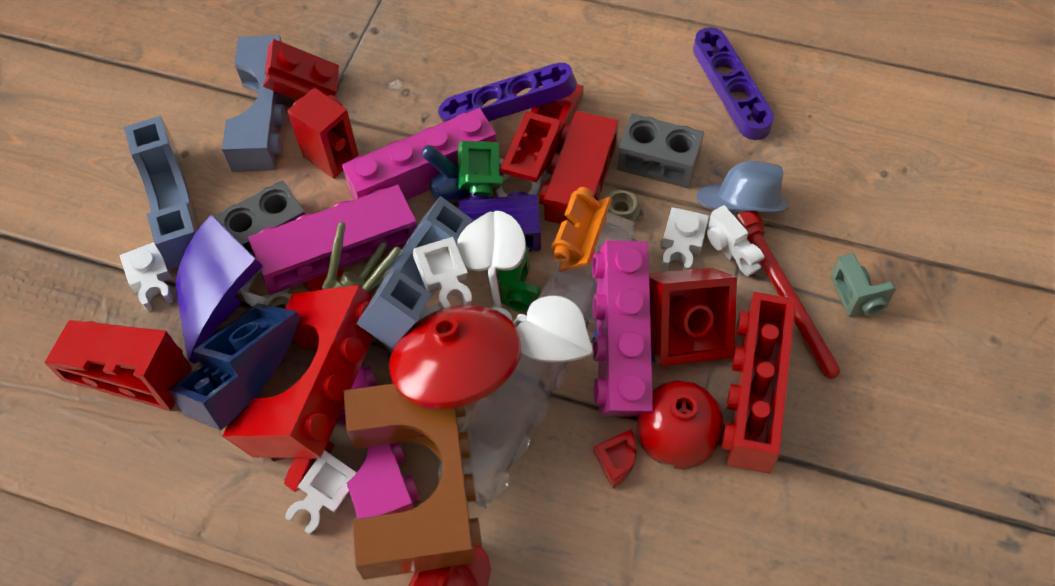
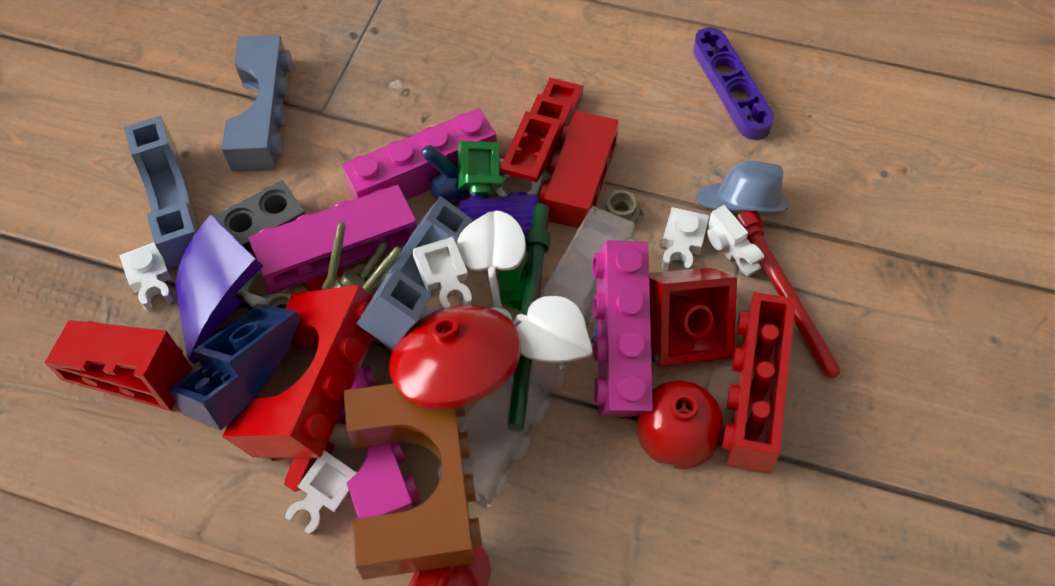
red plate [263,39,339,100] -> none
red brick [287,87,359,179] -> none
dark purple beam [438,62,577,123] -> none
orange hinge [552,187,612,272] -> none
red tile [593,429,636,488] -> none
dark grey brick [617,114,704,189] -> none
sand green bracket [830,253,896,317] -> none
none -> dark green bar [507,203,551,431]

